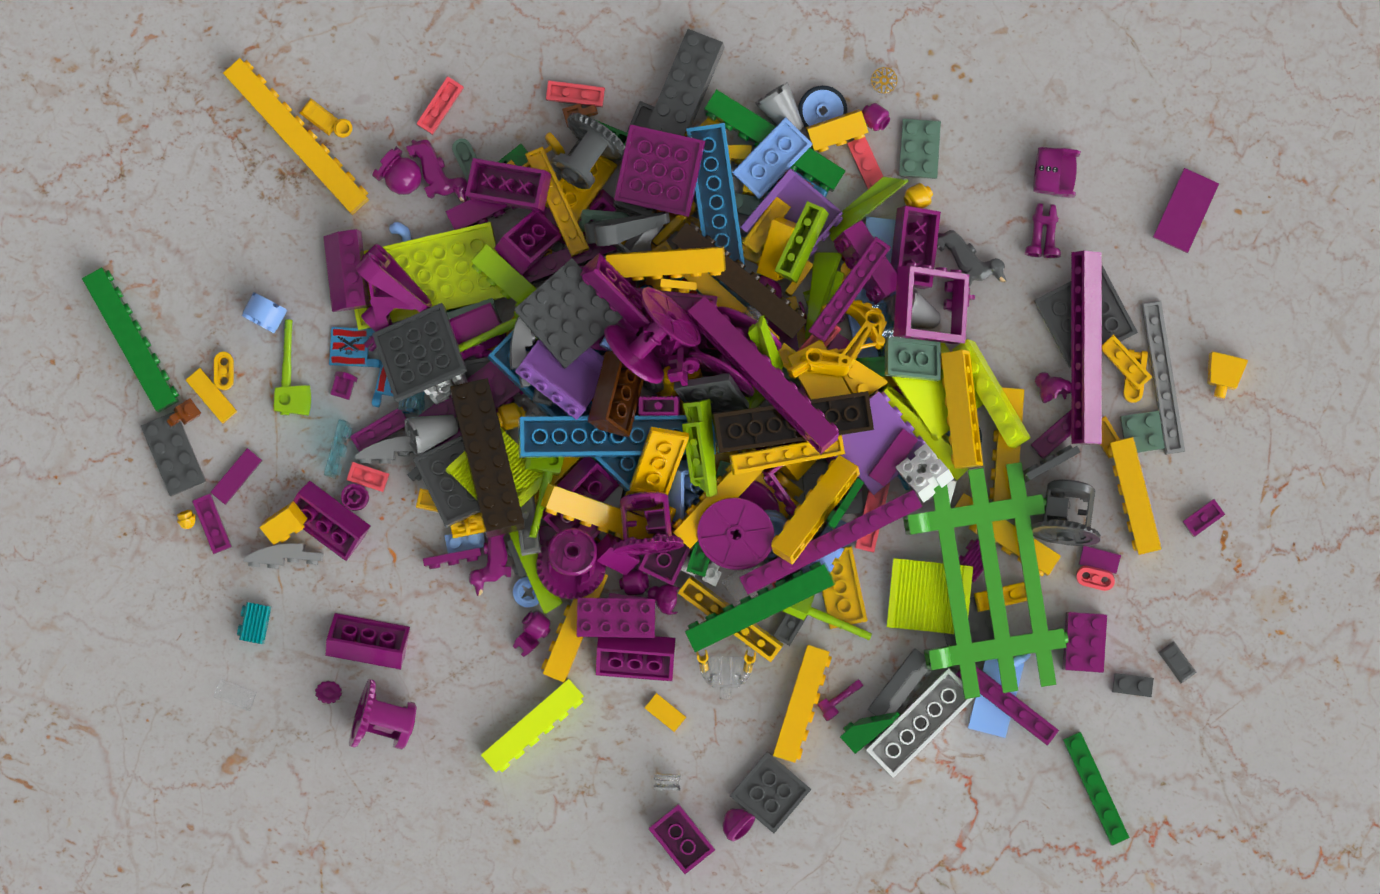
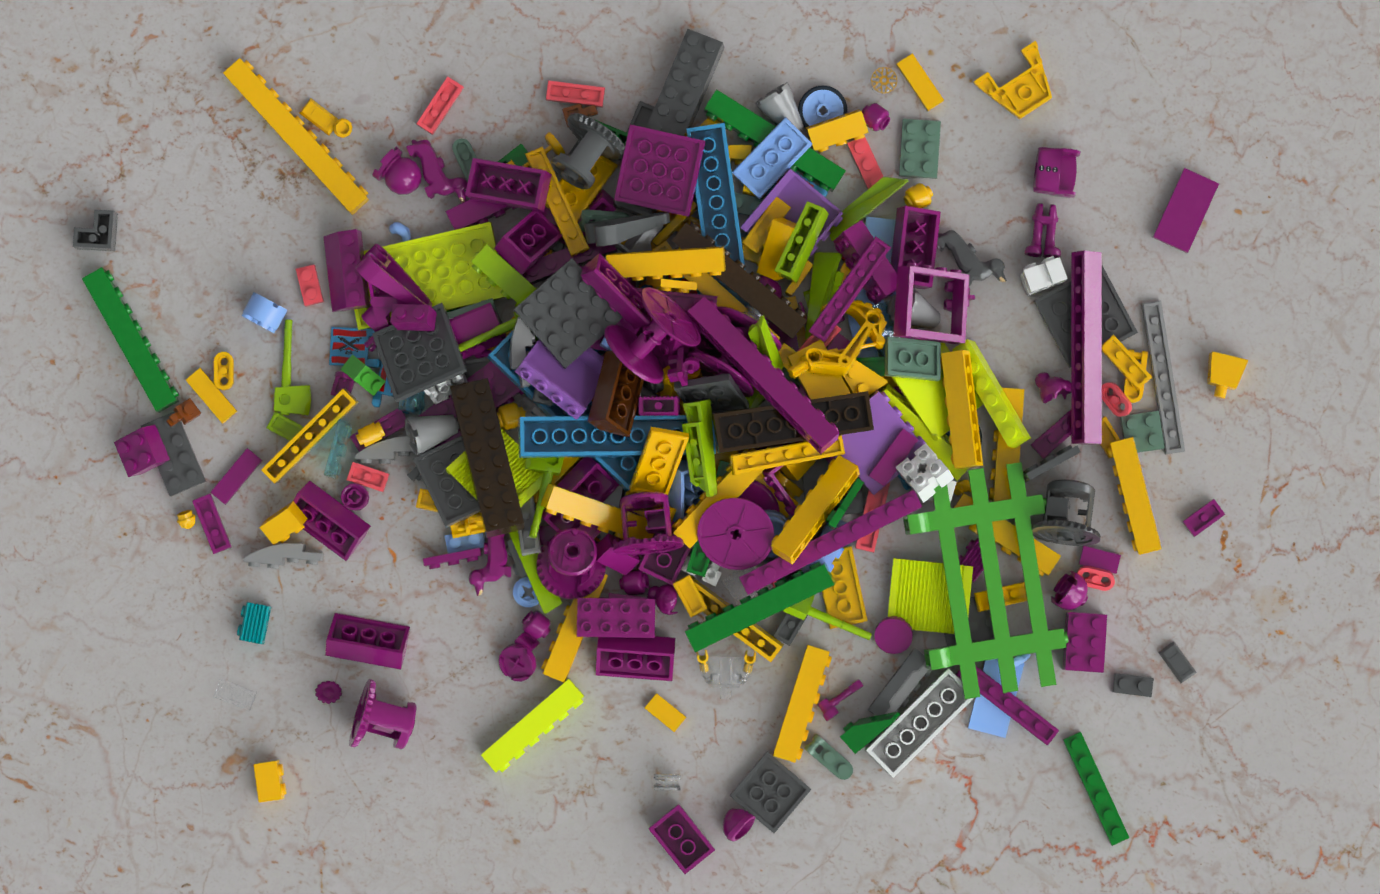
none -> dark grey brick [73,210,118,252]
none -> magenta brick [114,425,170,477]
none -> yellow brick [253,760,287,803]
none -> yellow brick [261,388,359,484]
none -> lime tile [266,411,304,441]
none -> coral plate [296,264,324,307]
none -> bright green brick [340,354,386,396]
none -> yellow brick [356,422,386,447]
none -> magenta brick [390,304,437,331]
none -> magenta tile [498,644,536,682]
none -> yellow tile [673,574,708,617]
none -> sand green plate [804,734,853,780]
none -> magenta tile [874,616,913,654]
none -> yellow tile [896,53,944,111]
none -> yellow arm [954,479,971,495]
none -> yellow wing [973,41,1052,119]
none -> white brick [1020,256,1068,296]
none -> magenta cylinder [1051,571,1088,610]
none -> coral plate [1102,382,1132,417]

